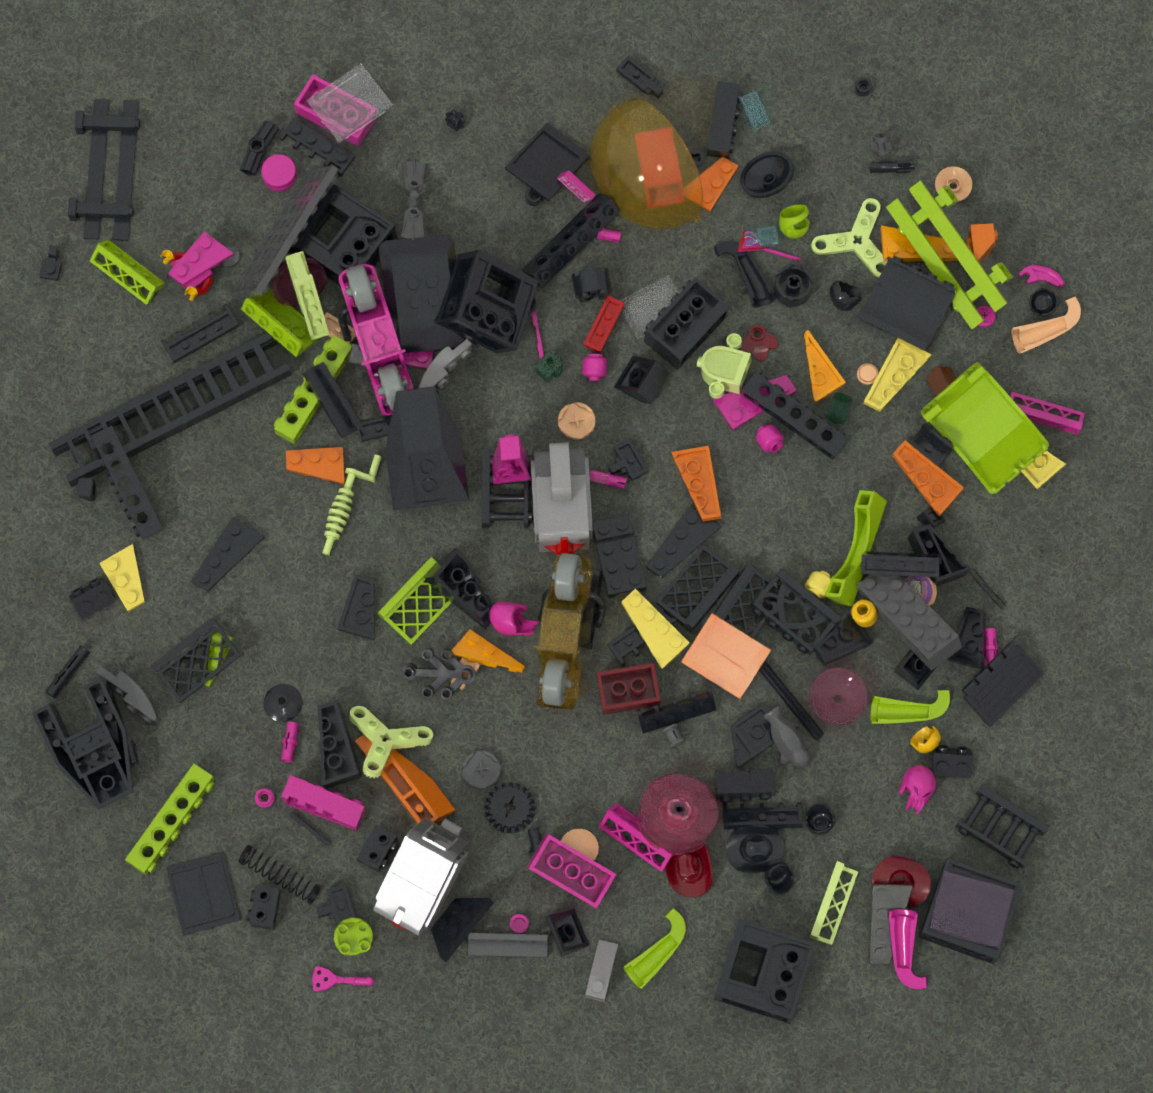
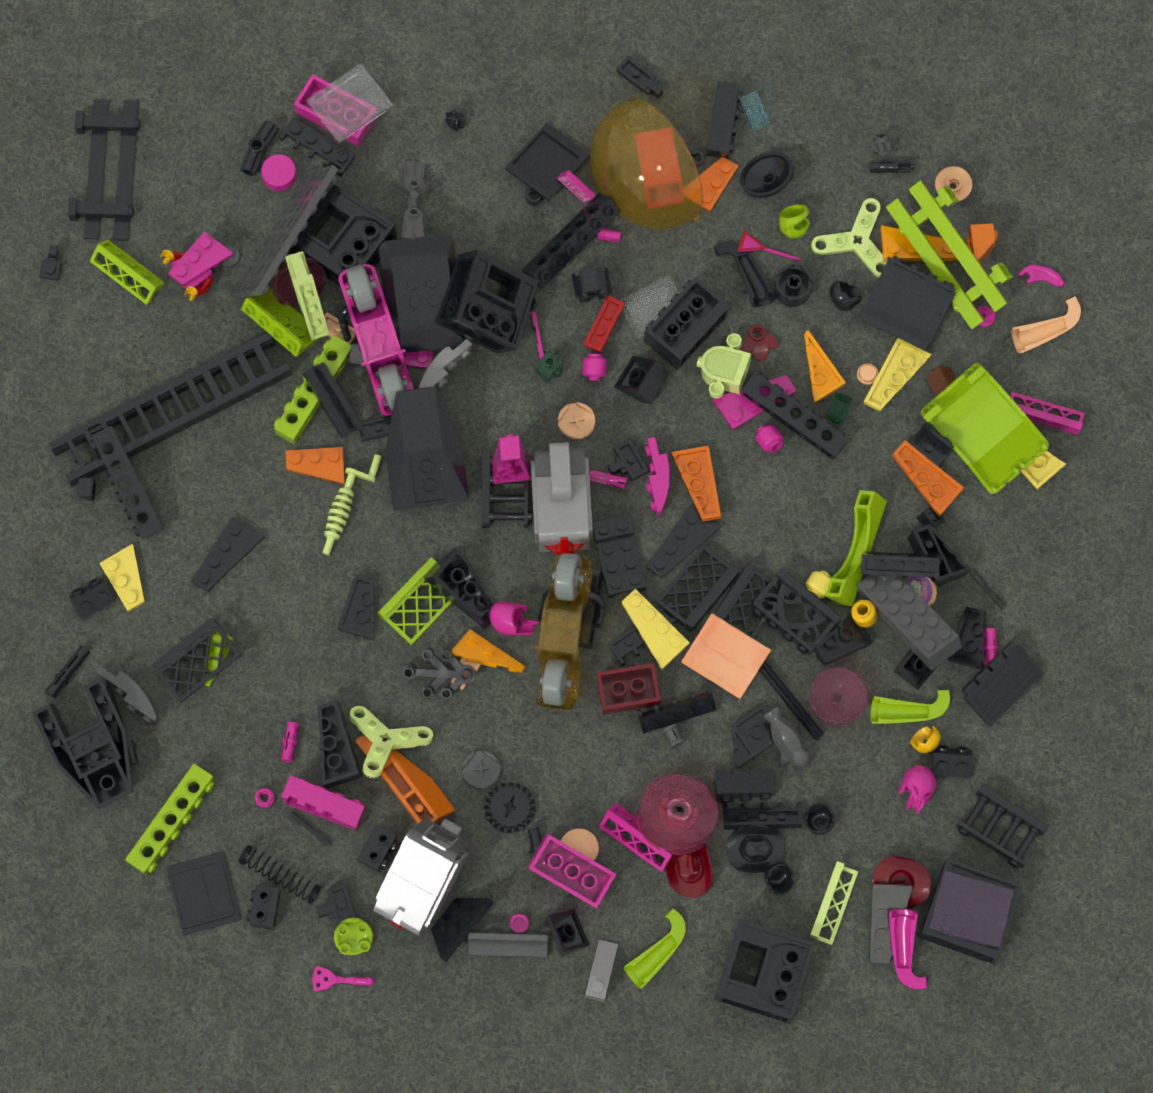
black hinge [161,304,239,363] -> none
black dish [264,684,302,722] -> none
clear light blue plate [744,226,779,248] -> none
black plate [854,78,873,96] -> none
black hair [1029,288,1058,317] -> none
none -> dark pink slope [645,437,669,517]

